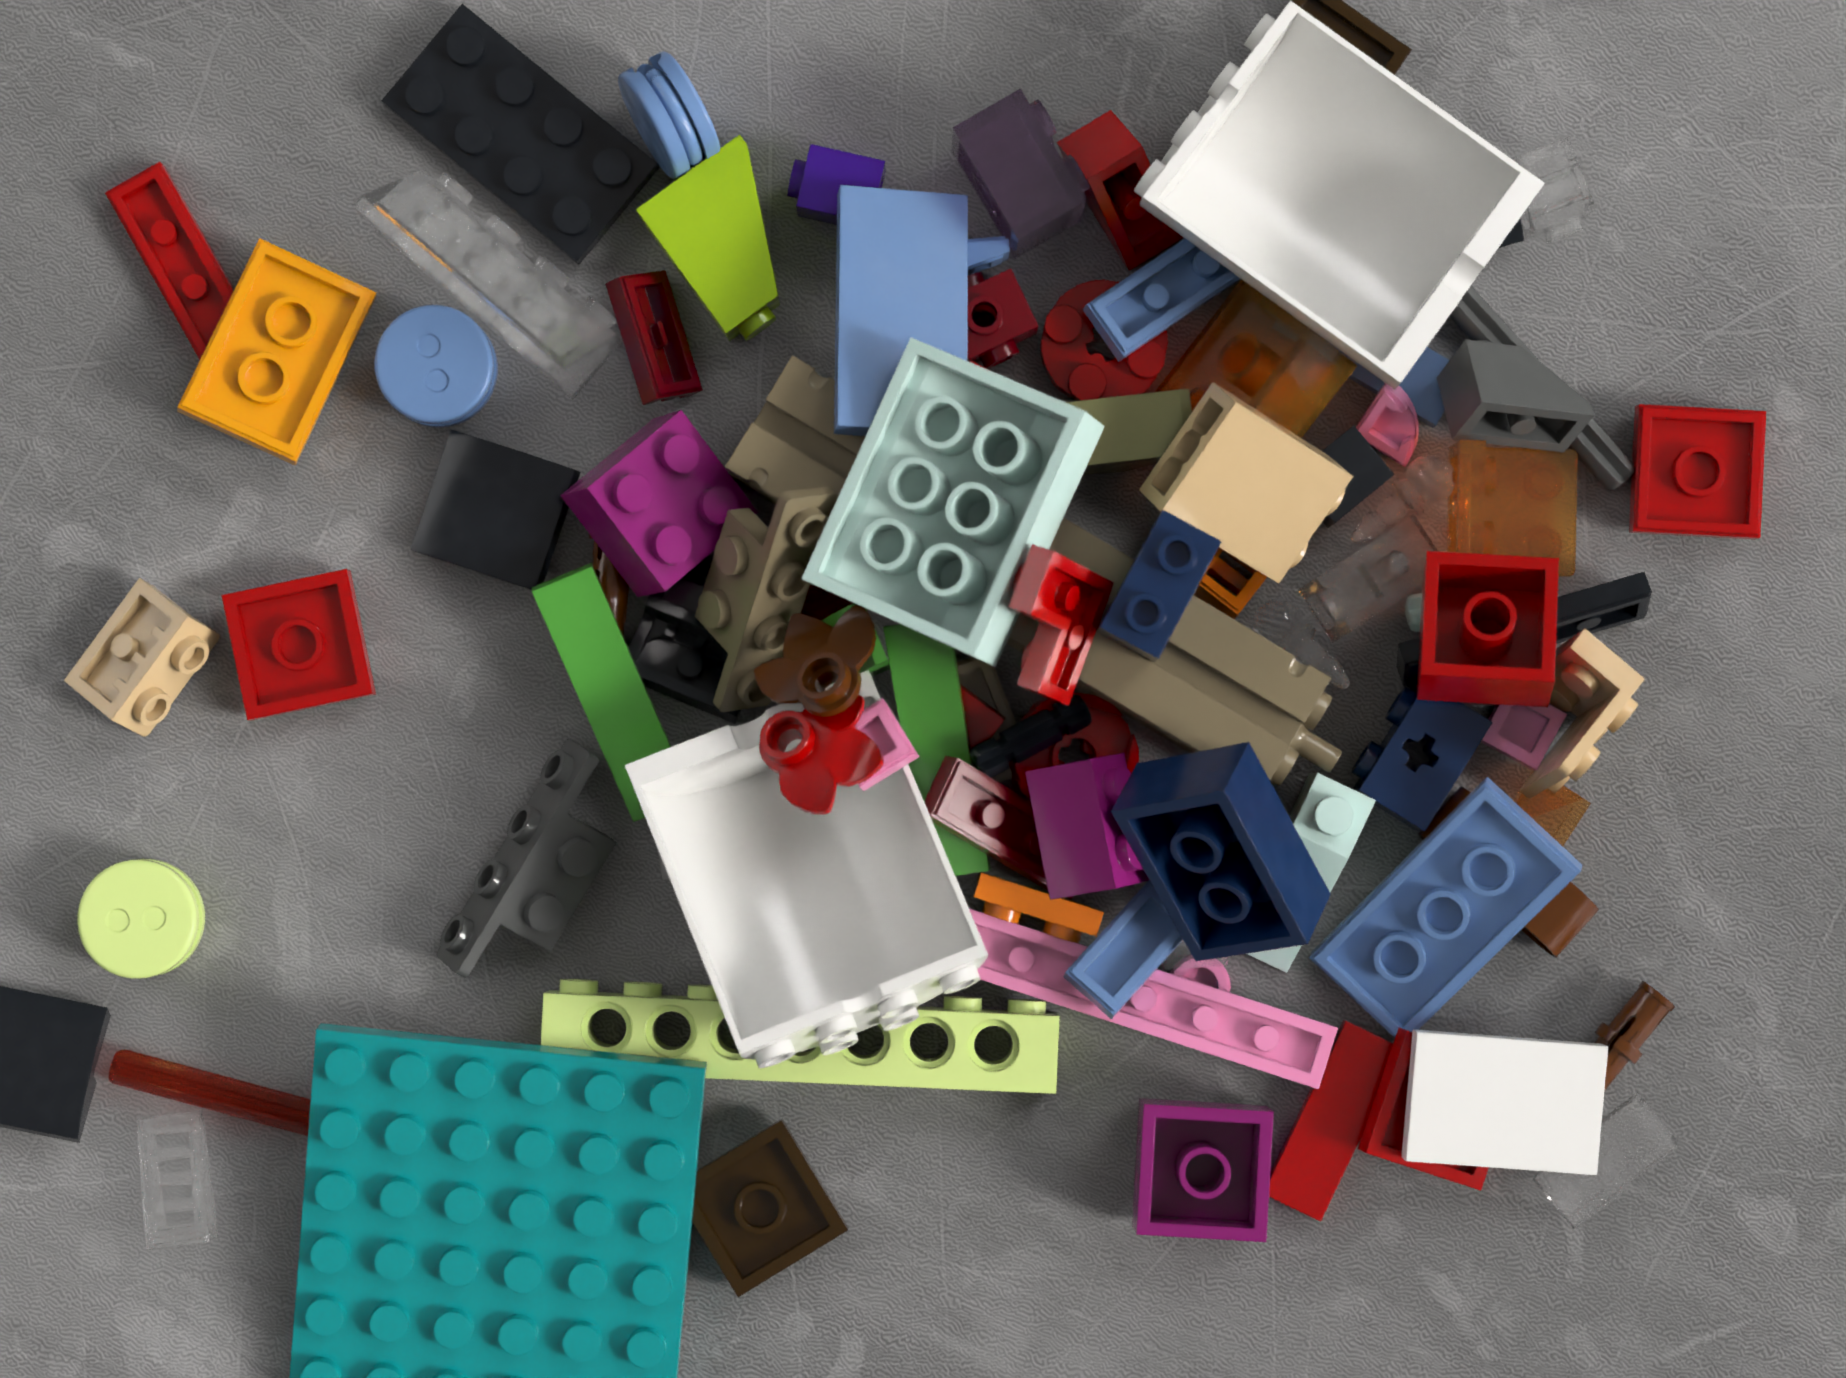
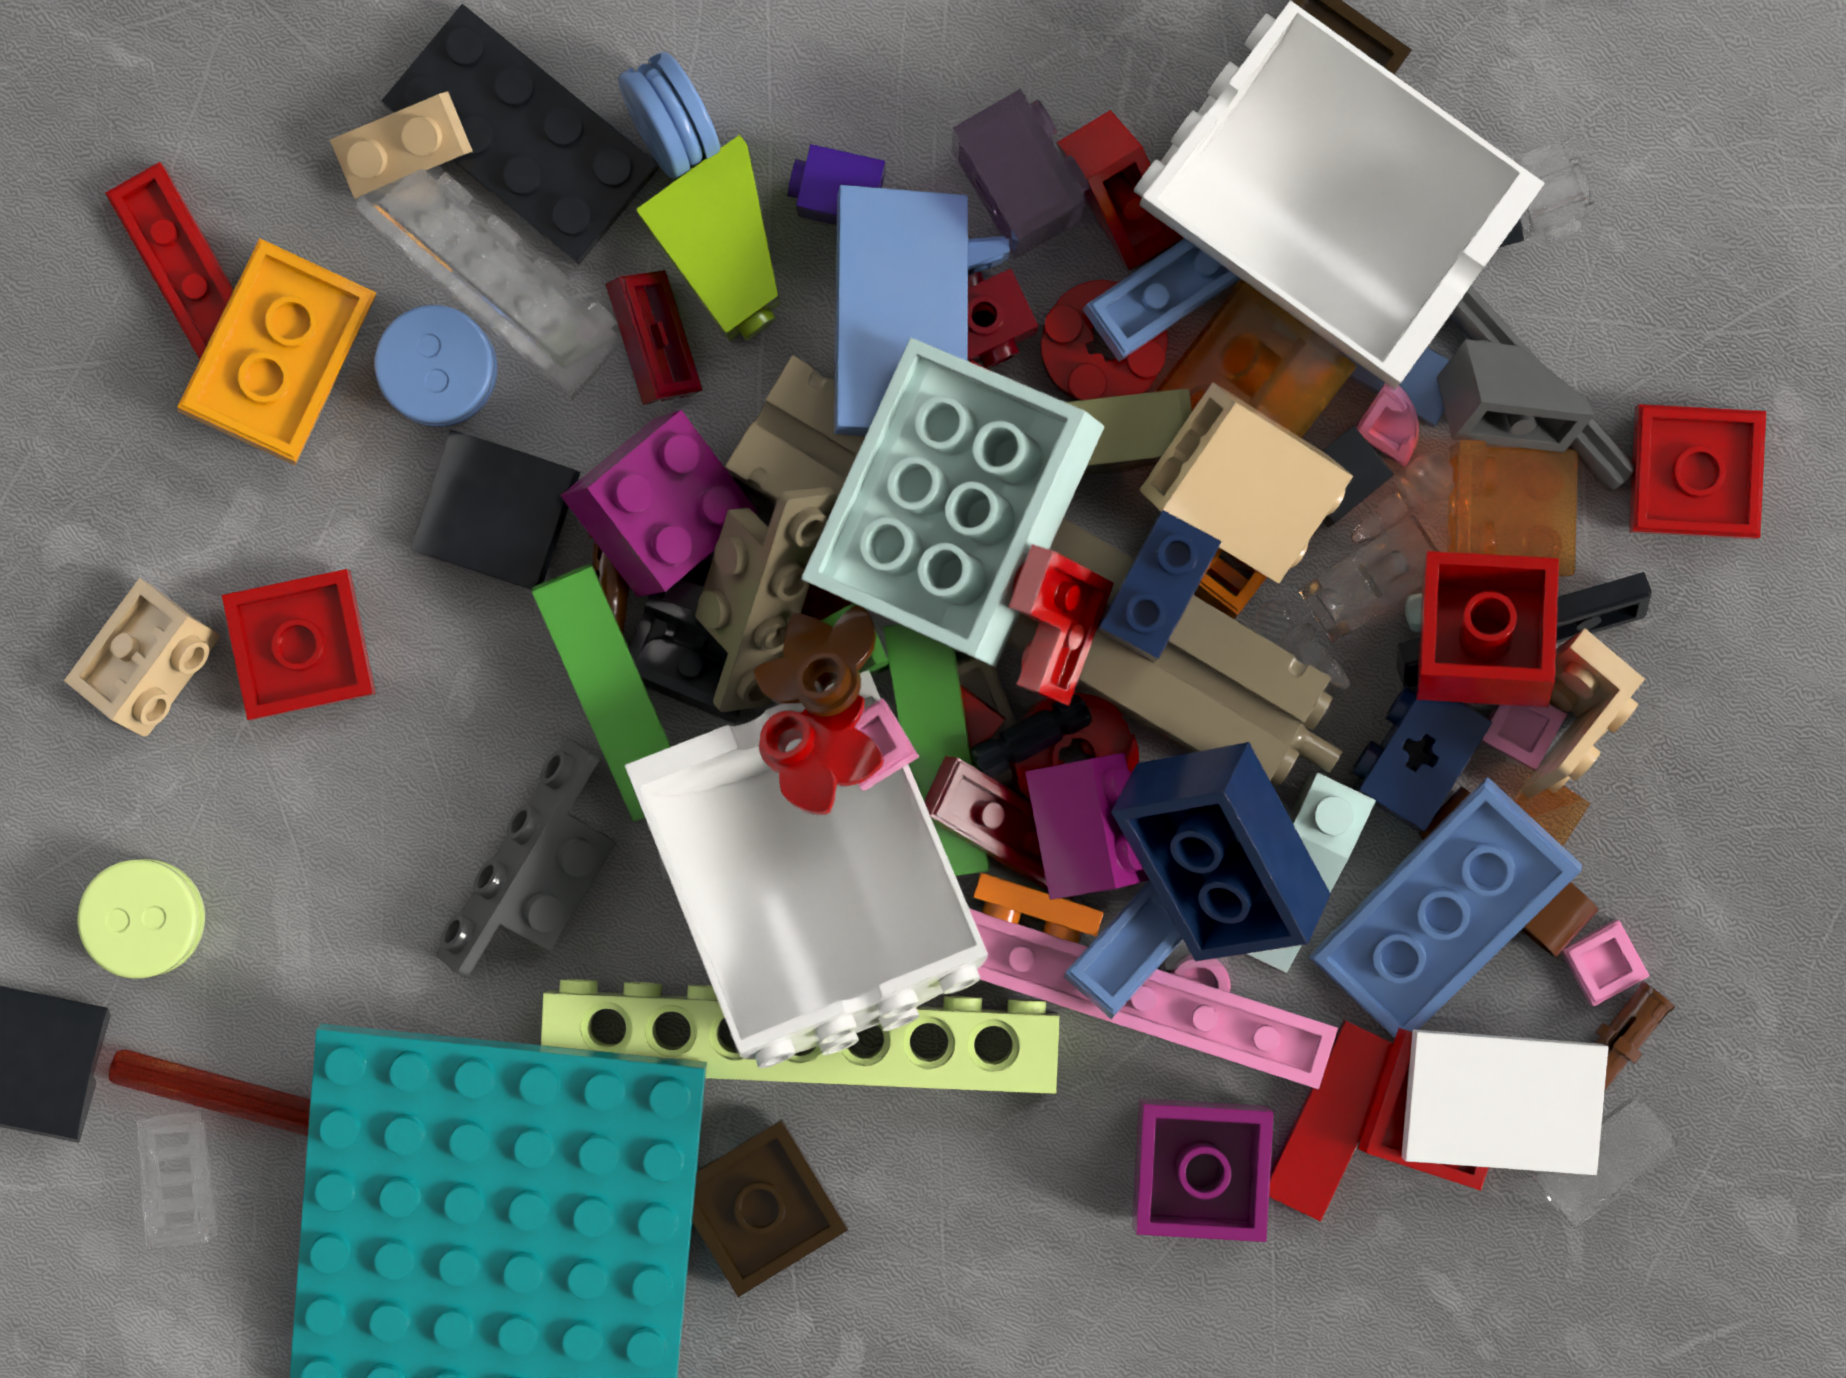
none -> tan plate [330,91,472,199]
none -> bright pink tile [1561,919,1649,1007]

